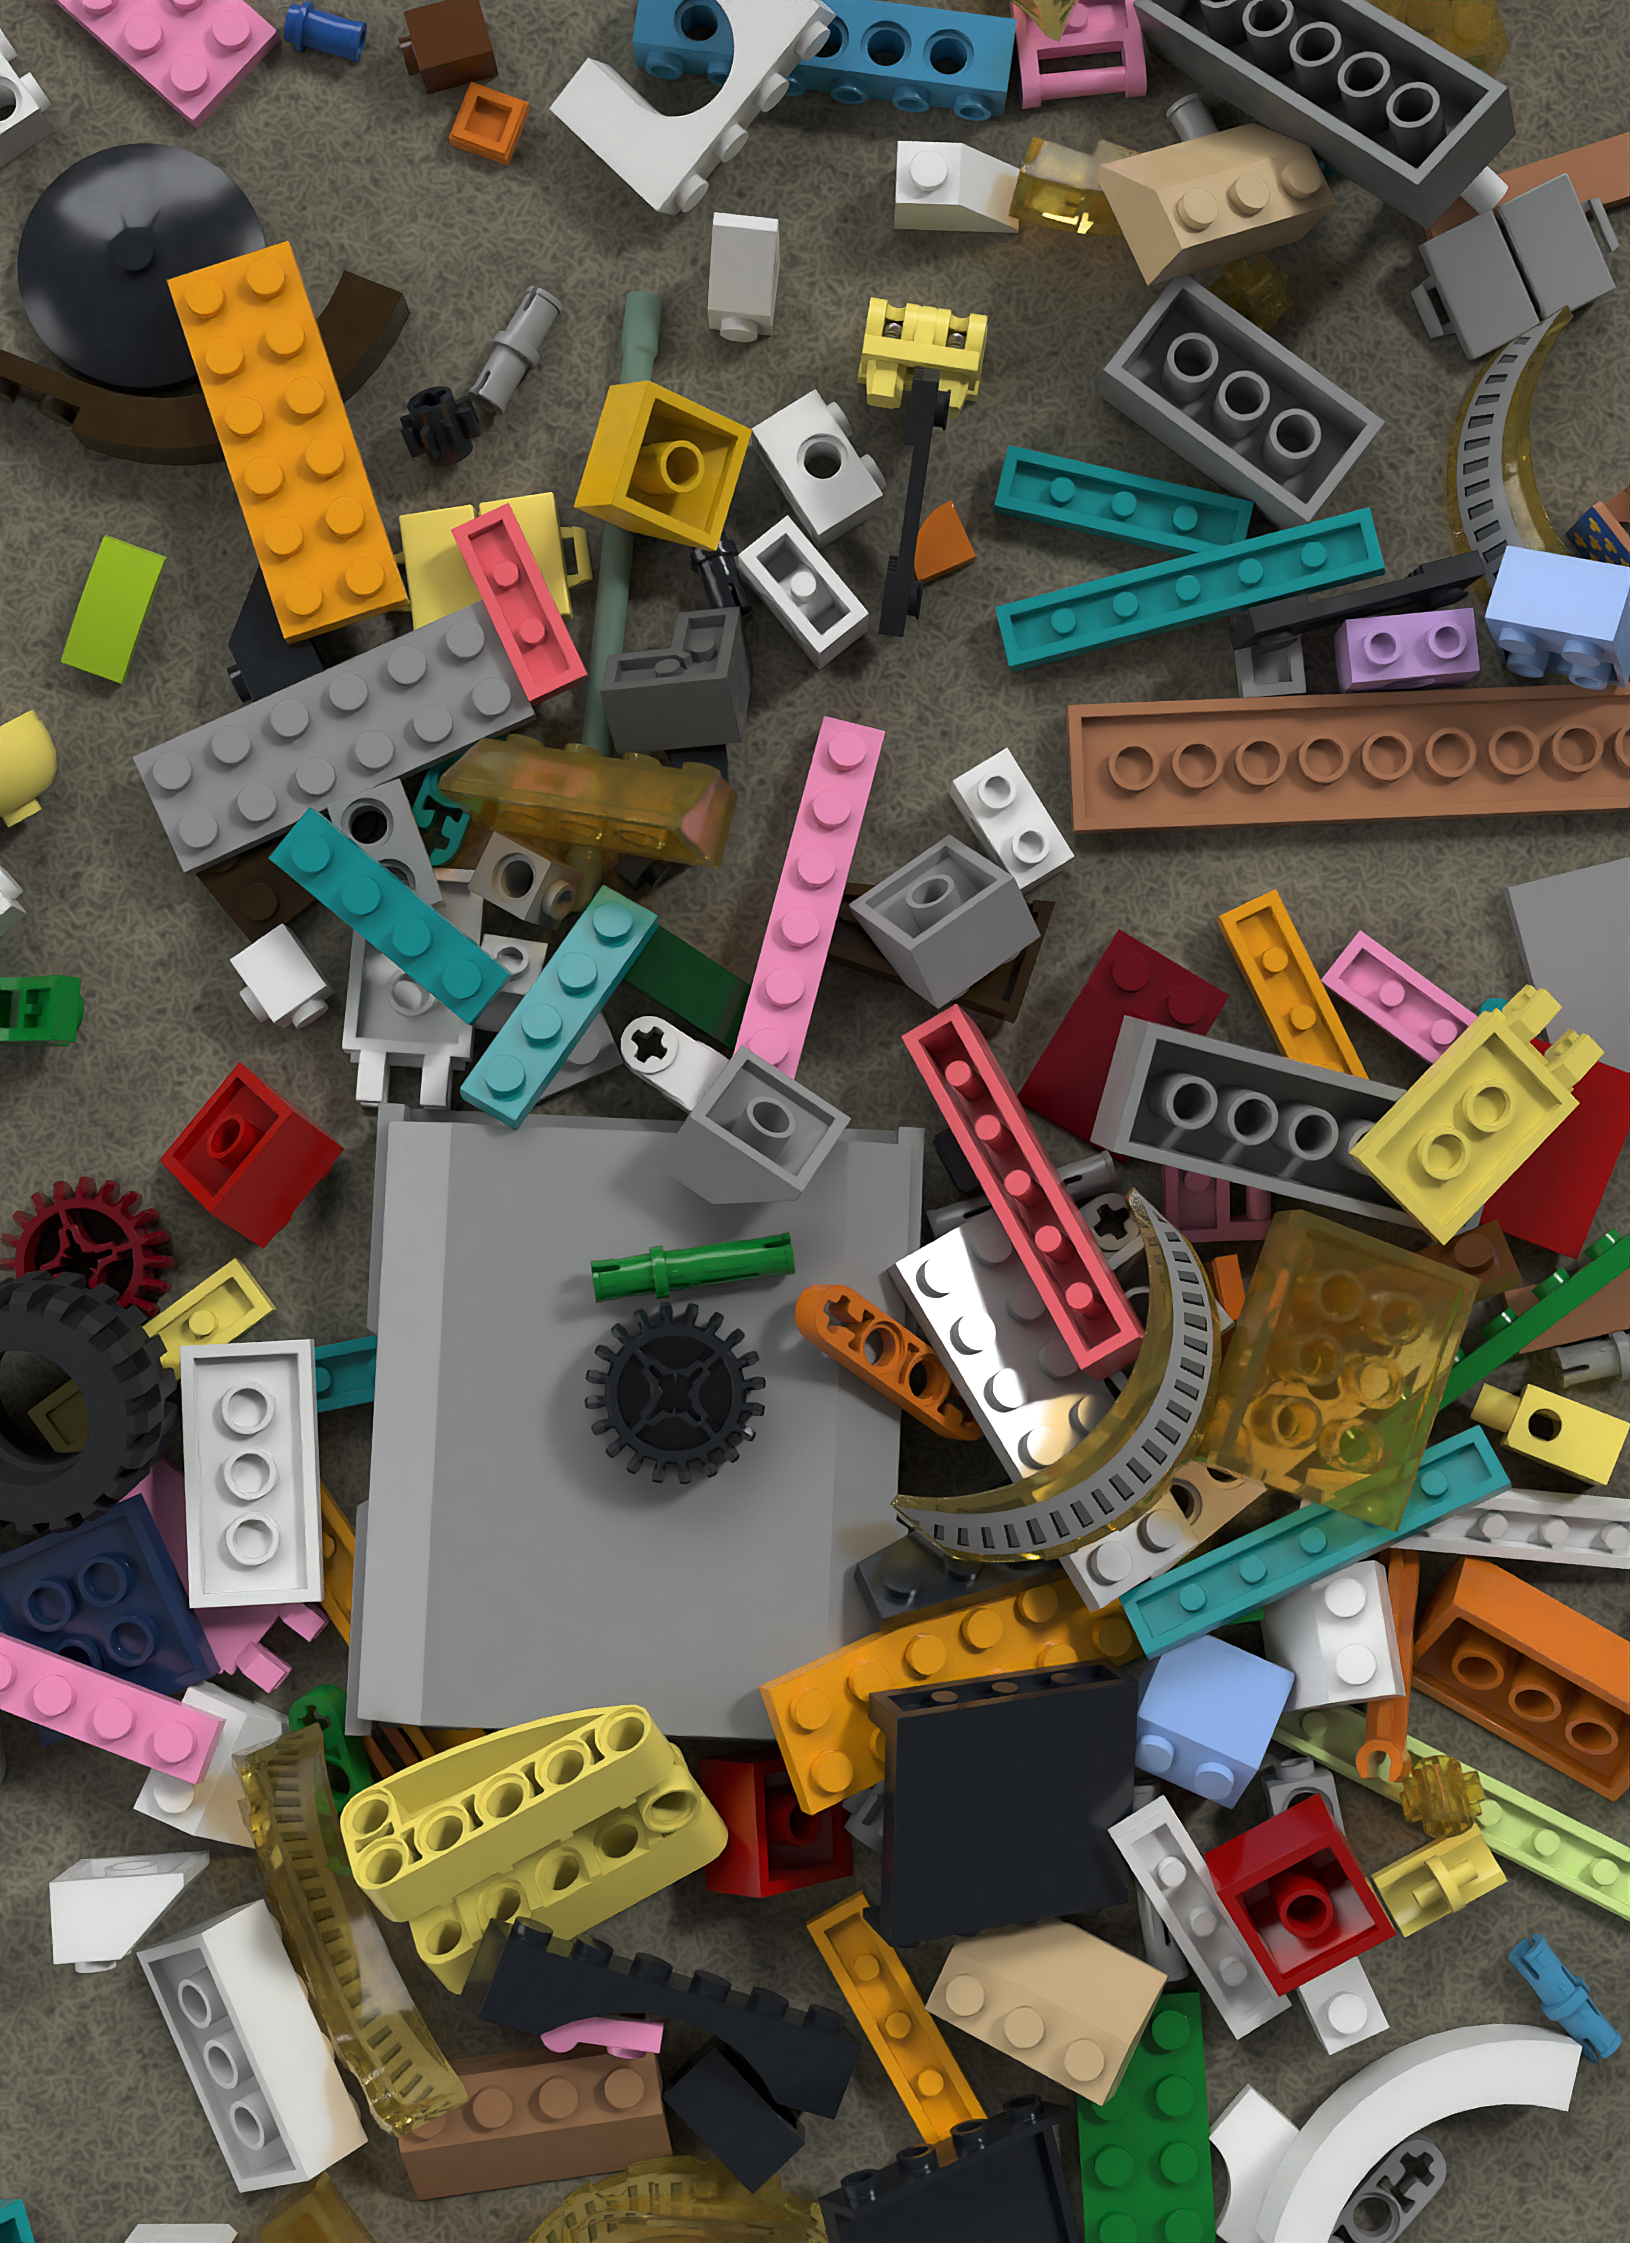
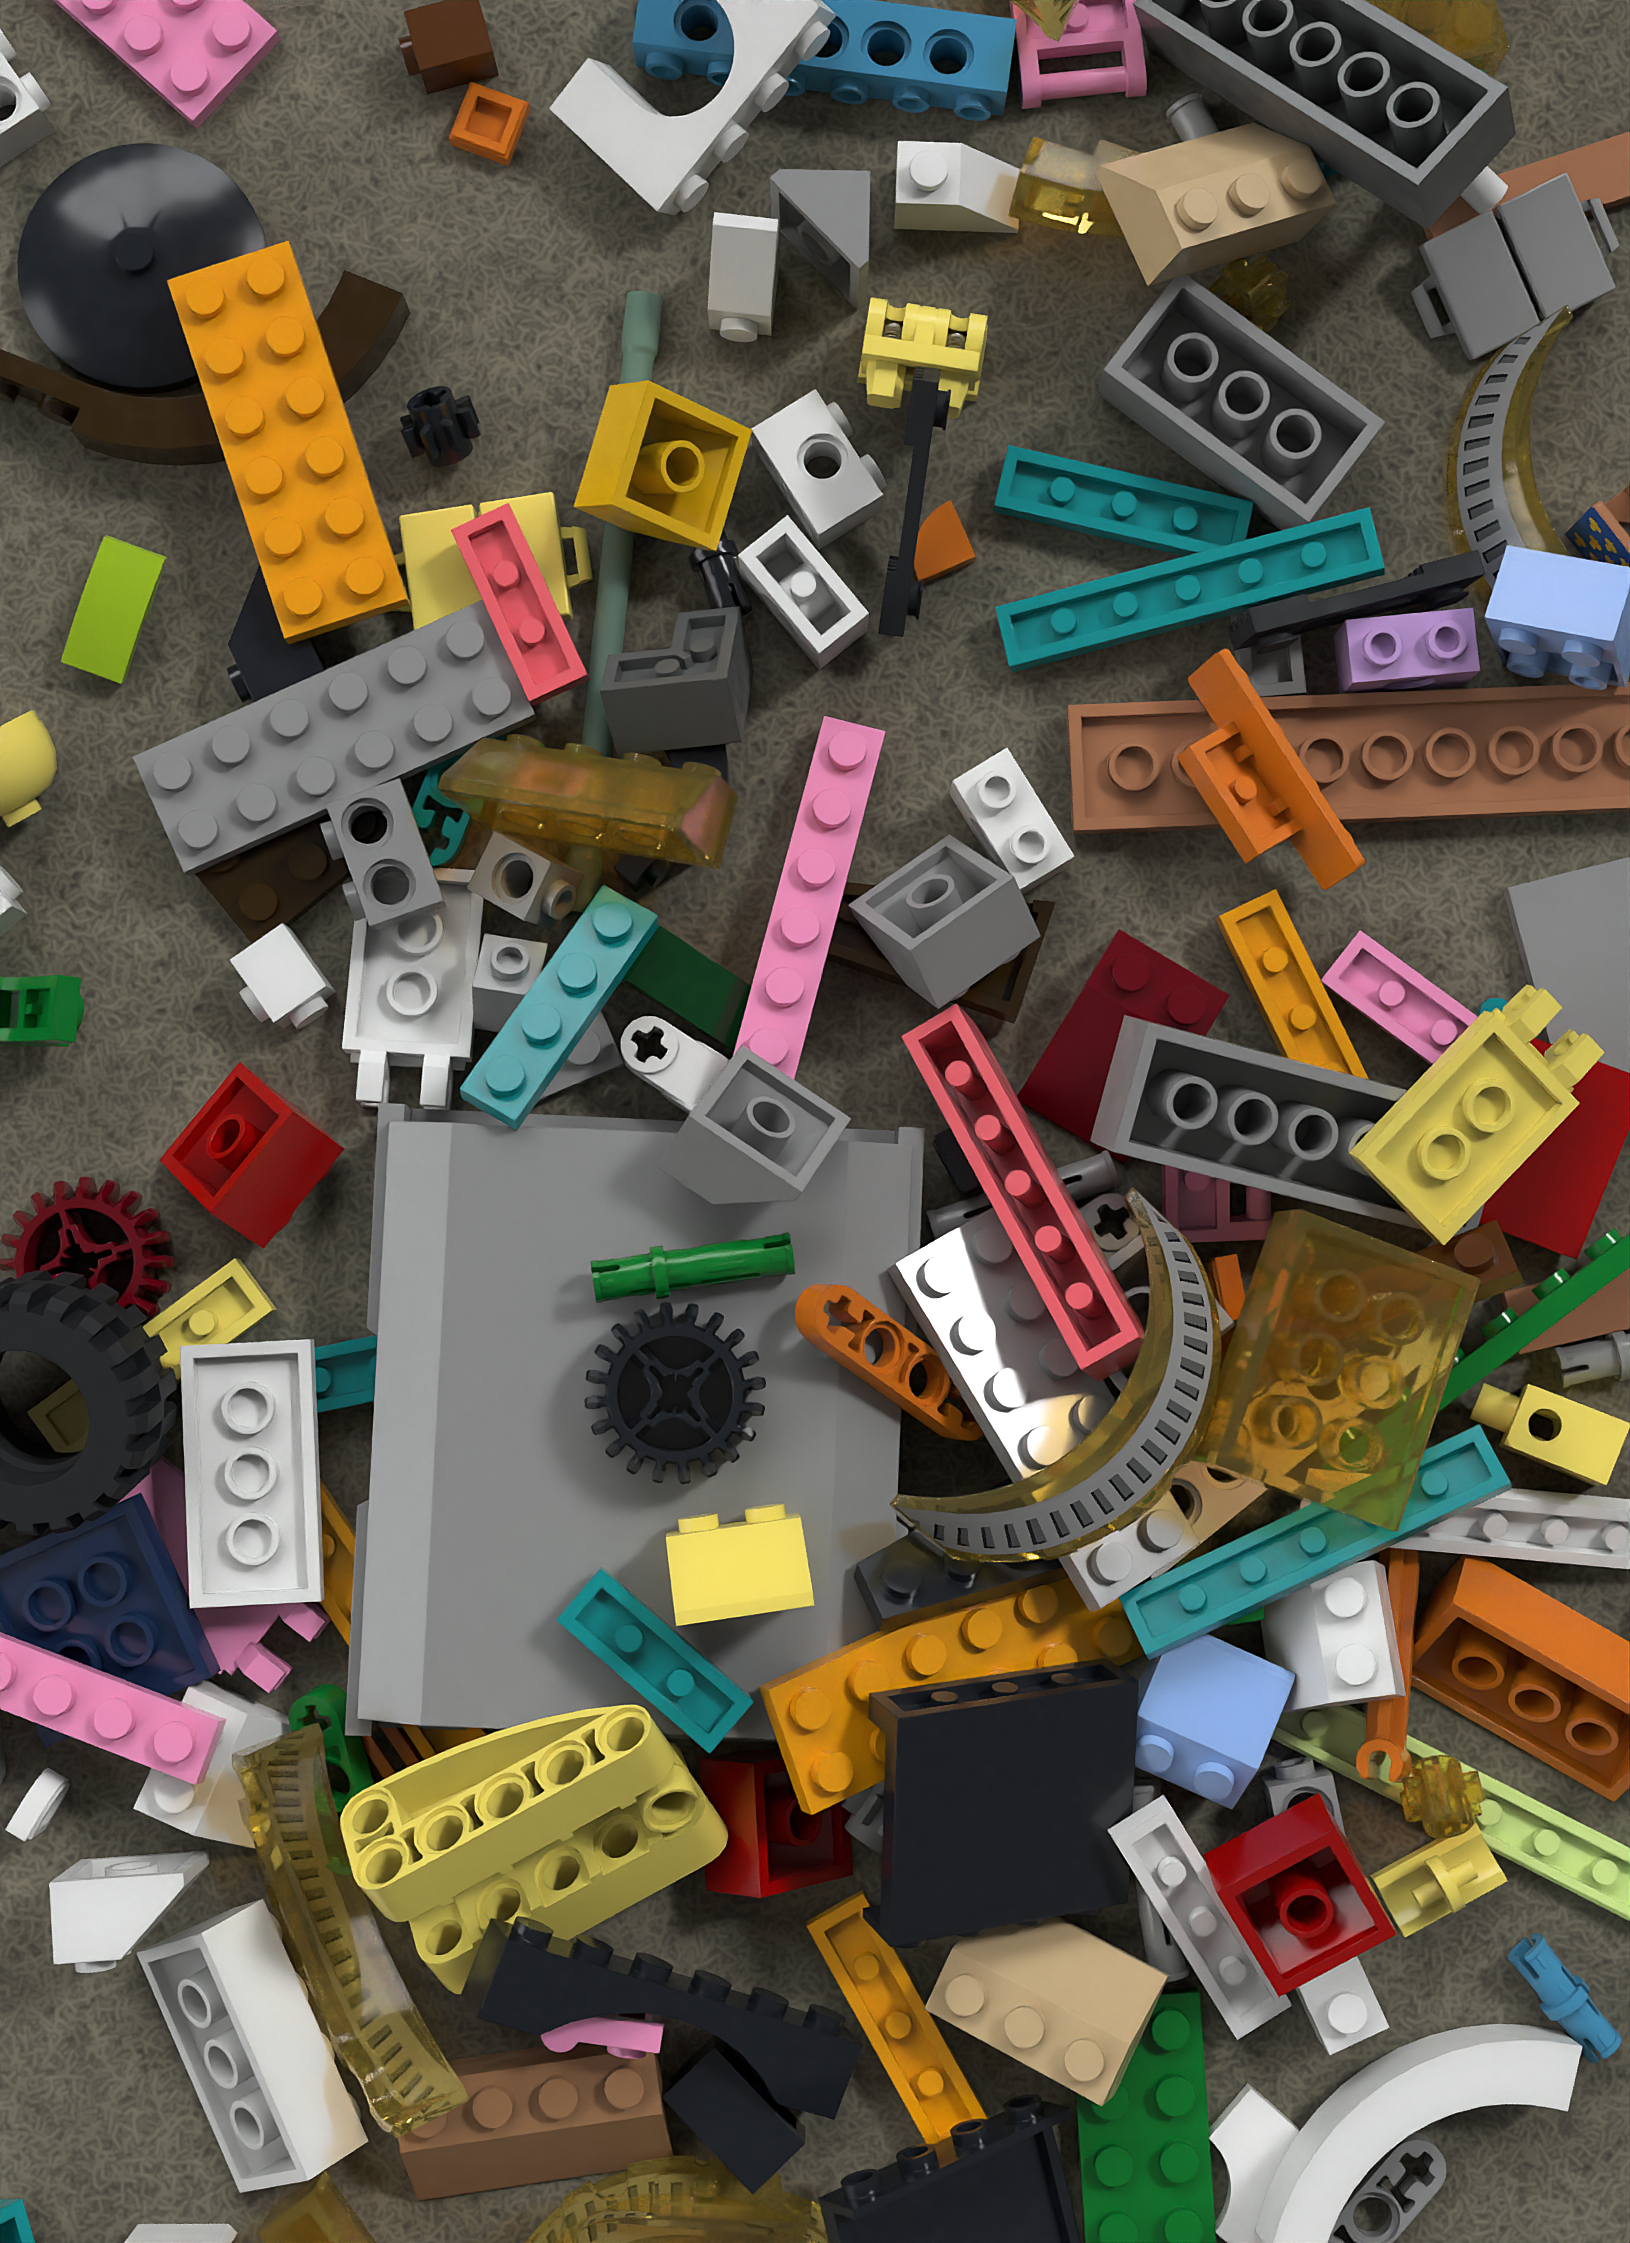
teal plate [269,807,514,1025] -> none
blue pin [284,0,367,63] -> none
light grey pin [468,286,563,416] -> none
none -> white tile [5,1768,70,1841]
none -> teal plate [556,1566,754,1754]
none -> light yellow slope [666,1503,815,1626]
none -> light grey slope [770,169,870,311]
none -> orange bracket [1176,648,1365,890]

